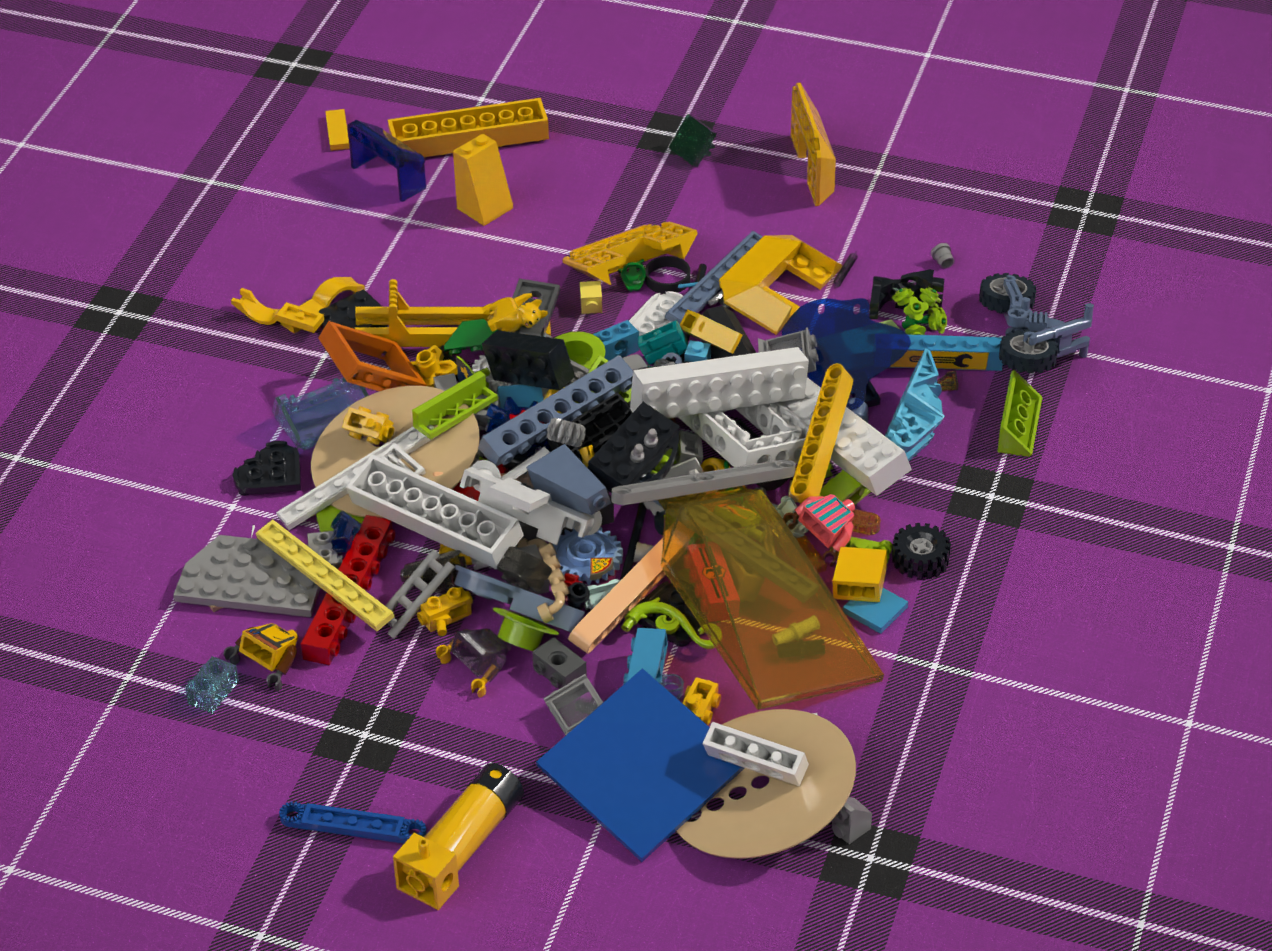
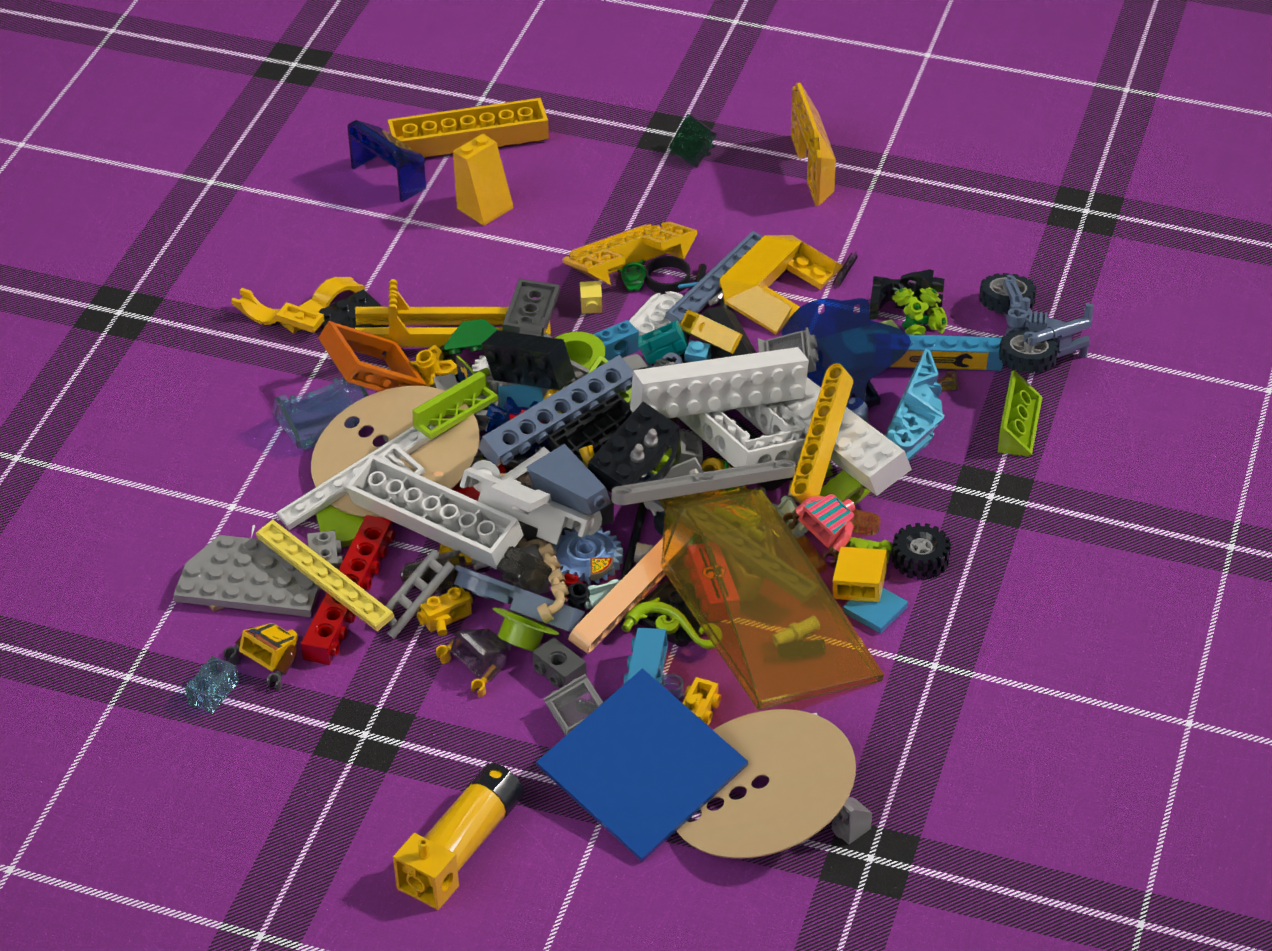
black plate [233,441,301,496] -> none
blue plate [279,801,427,844] -> none
yellow tile [325,109,350,151] -> none
clear blue piece [331,510,361,553] -> none
yellow brick [342,406,394,445] -> none
yellow animal [482,293,548,332] -> none
light grey gear [547,418,586,447] -> none
white brick [703,722,809,786] -> none
light grey piece [931,243,955,269] -> none

